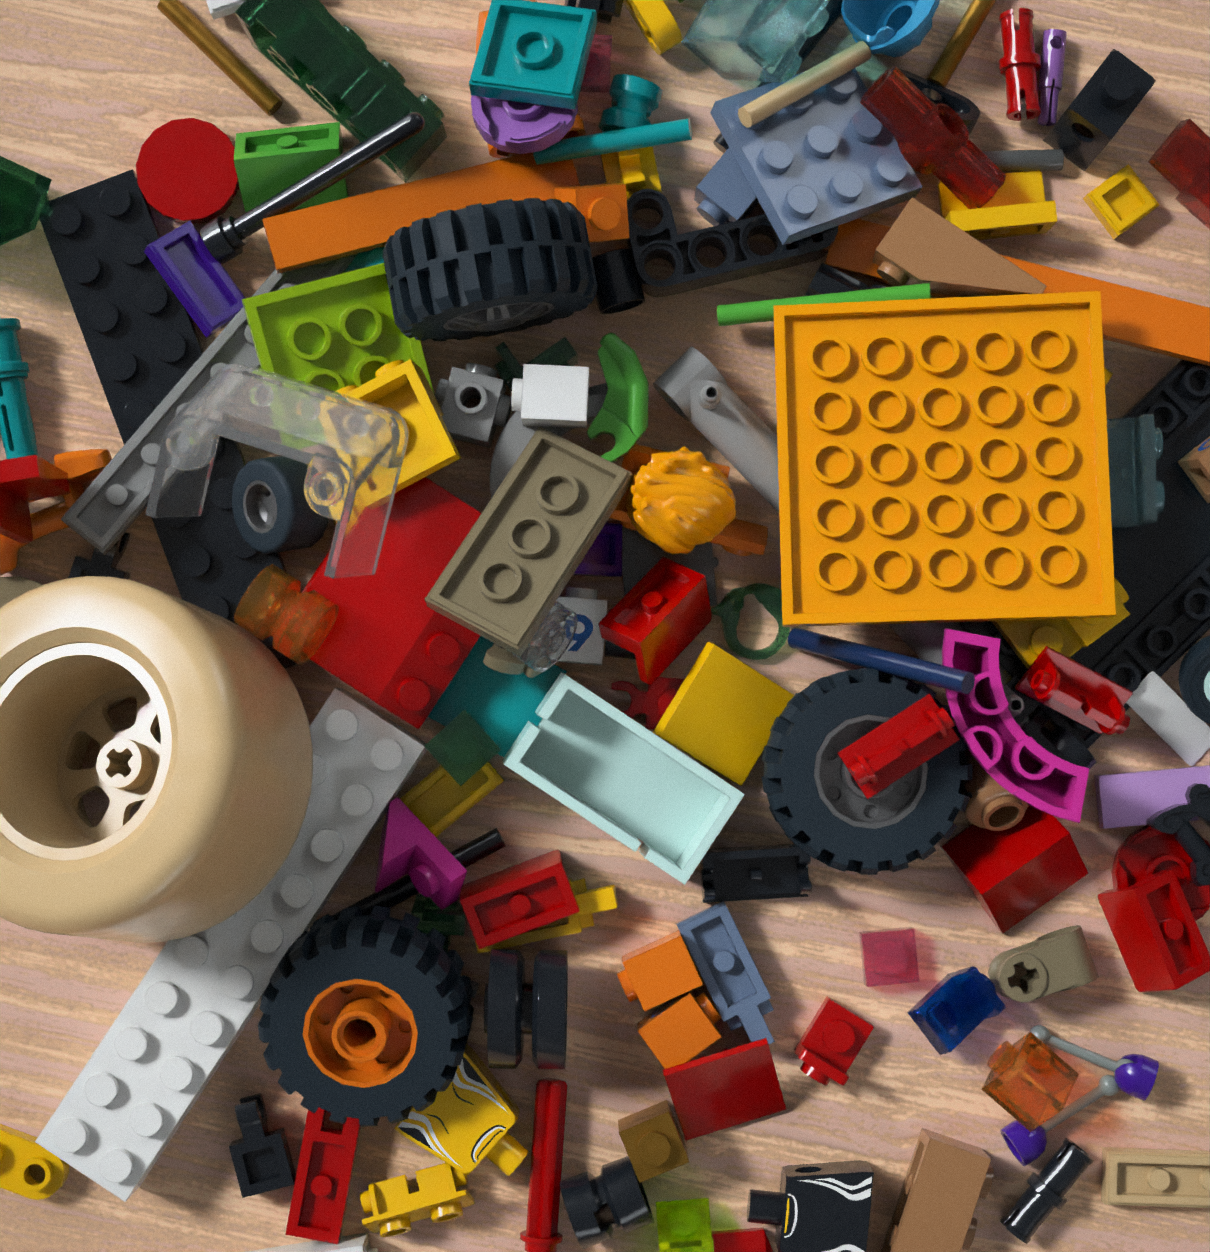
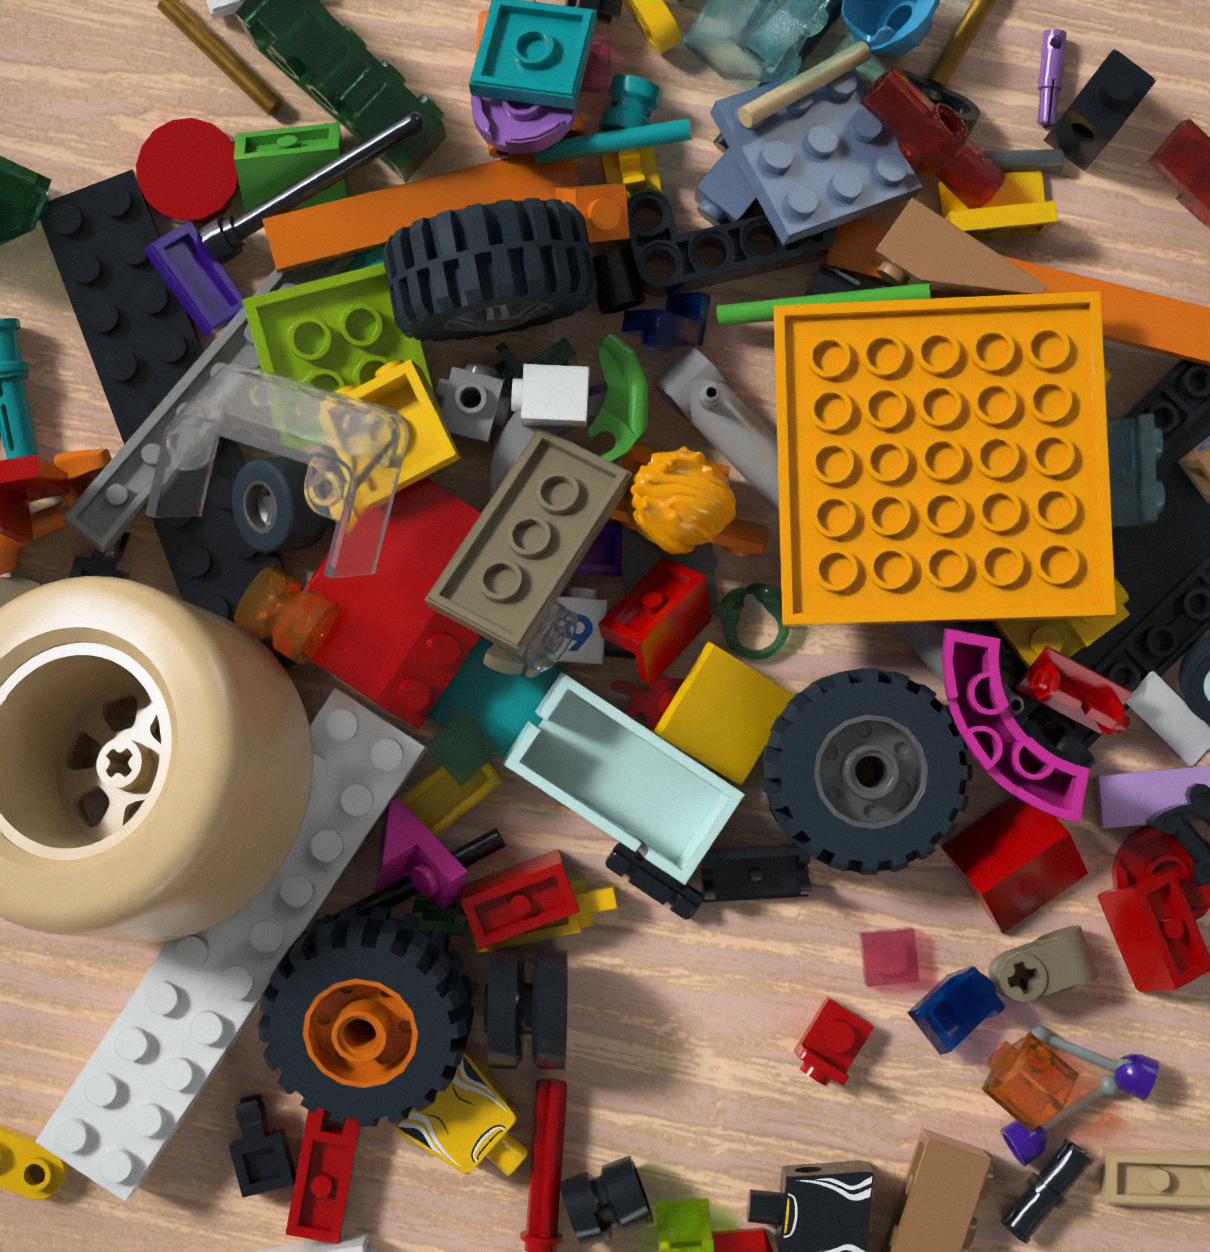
yellow hinge [360,1162,475,1238] -> none
orange brick [617,930,703,1011] -> none
pearl gold brick [618,1100,690,1183] -> none
orange brick [637,991,722,1069] -> none
red piece [663,1038,787,1141] -> none
sand blue hinge [676,900,775,1044] -> none
dark blue bar [788,628,975,694] -> none
red hinge [837,693,960,799] -> none
medium nougat head [961,755,1029,831] -> none
red pin [999,8,1041,121] -> none
yellow tile [1083,164,1160,240] -> none
none -> black axle [605,842,703,920]
none -> clear blue bracket [621,292,711,351]

